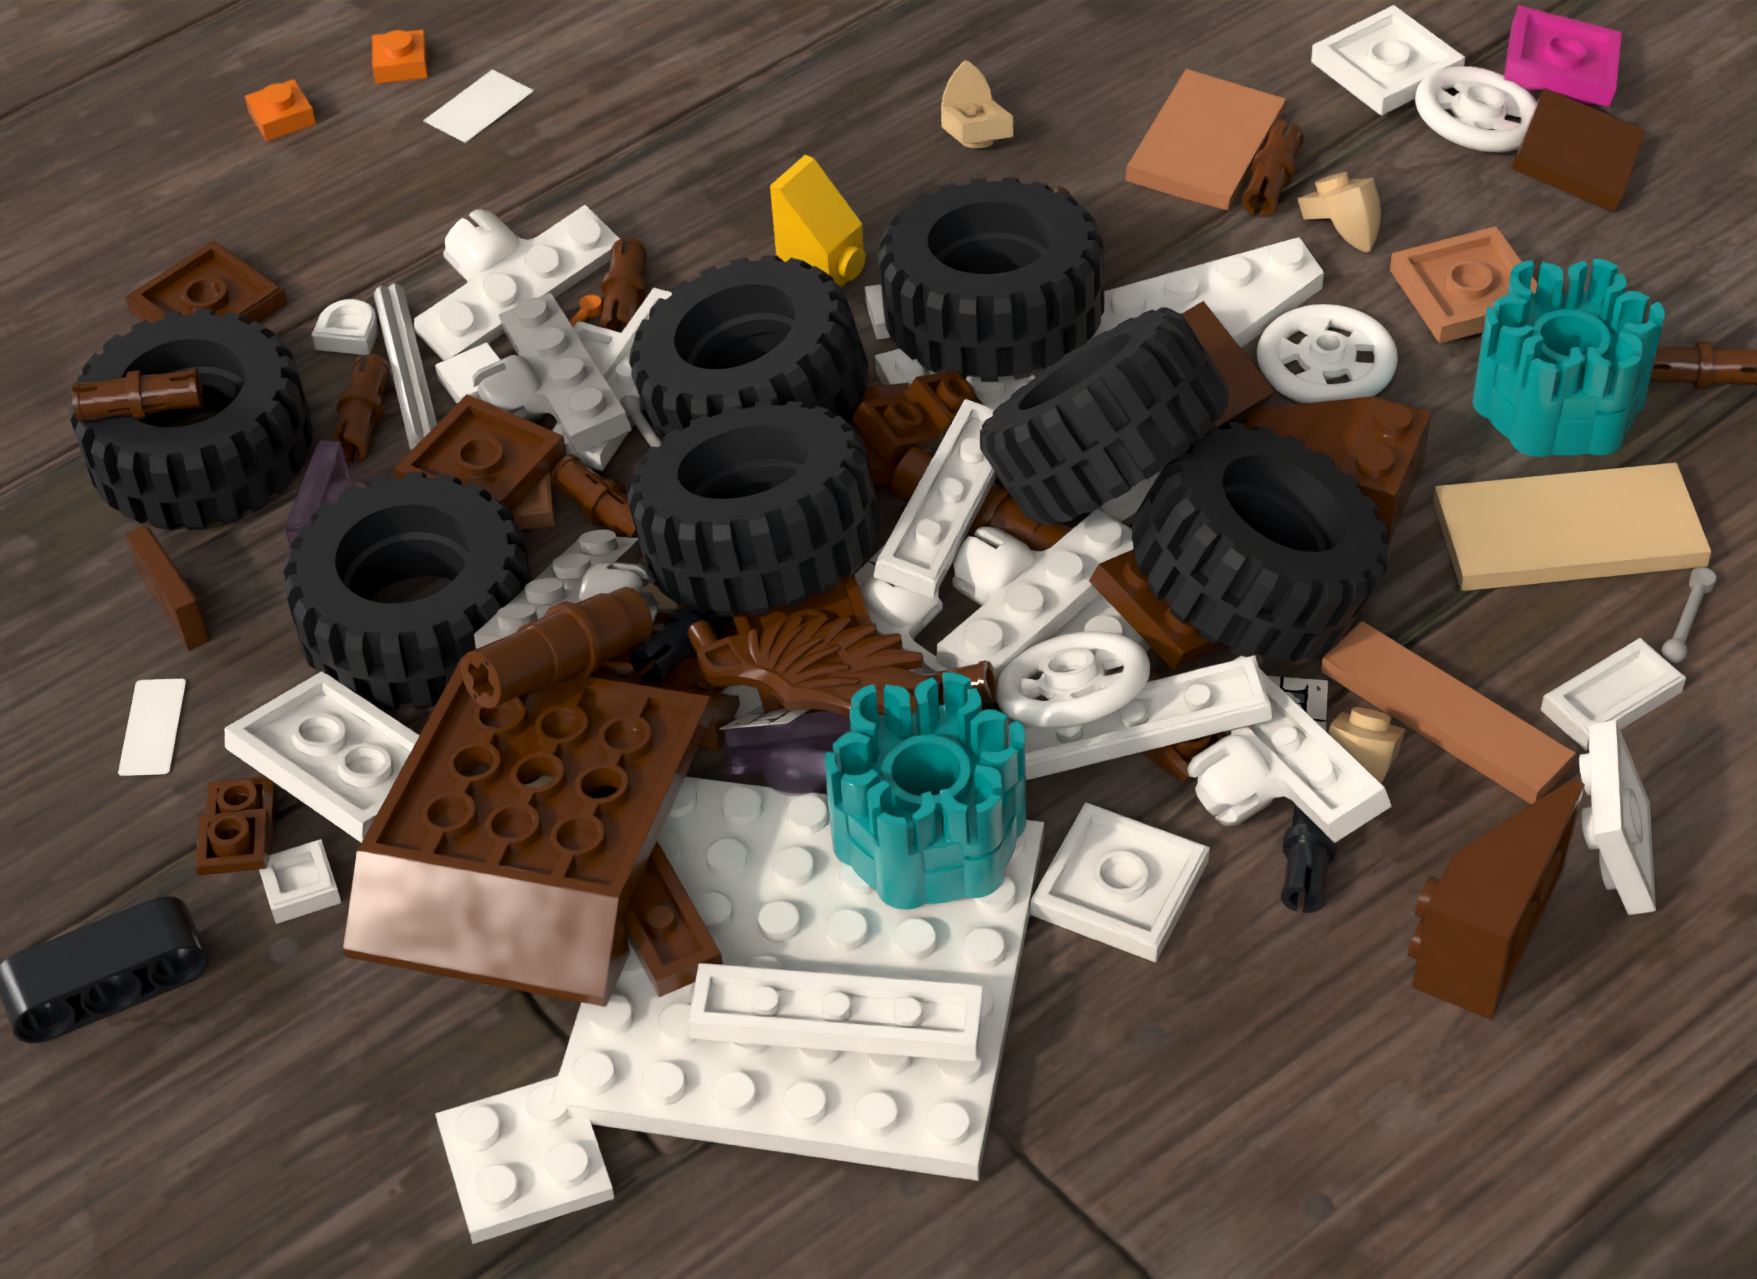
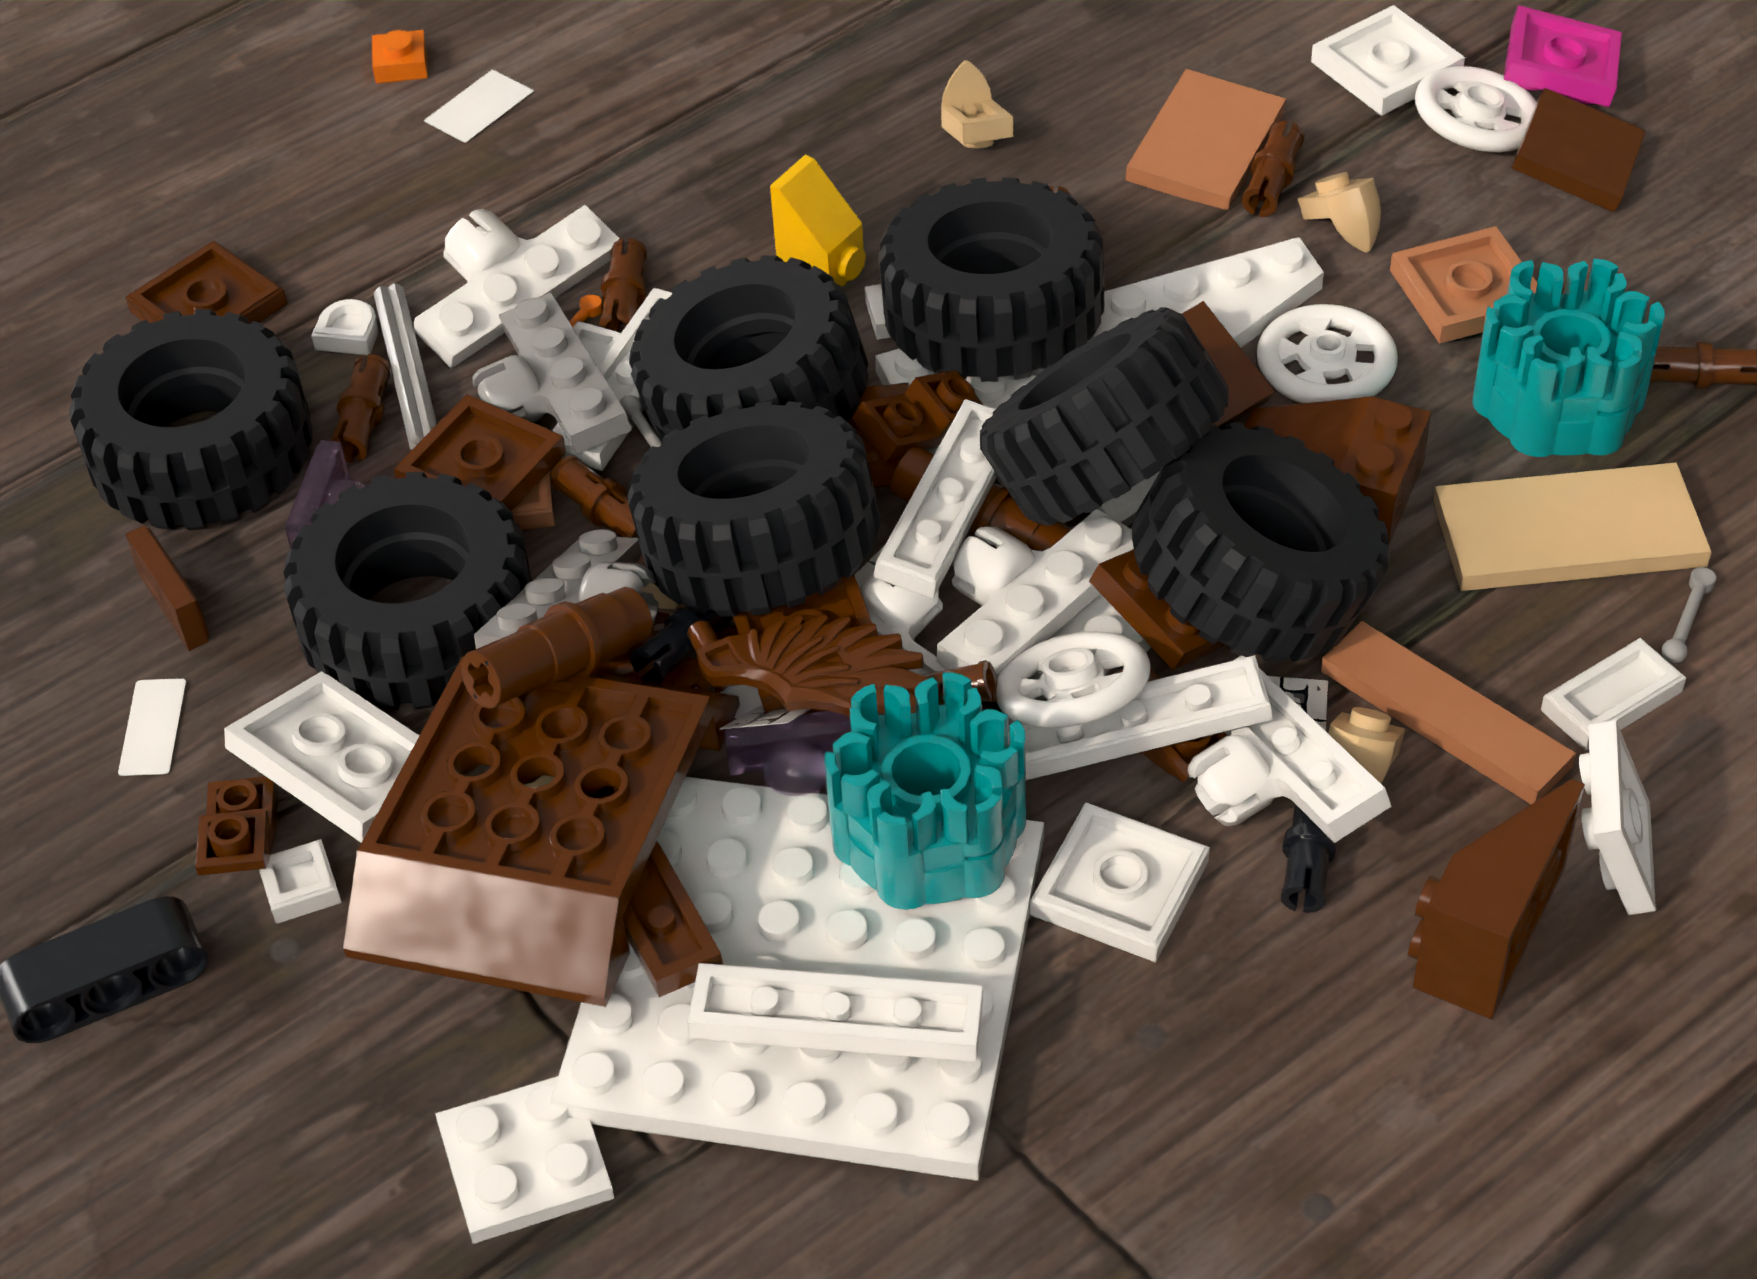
reddish brown pin [72,368,203,422] -> none
orange plate [245,79,316,142] -> none
white tile [435,342,500,404] -> none

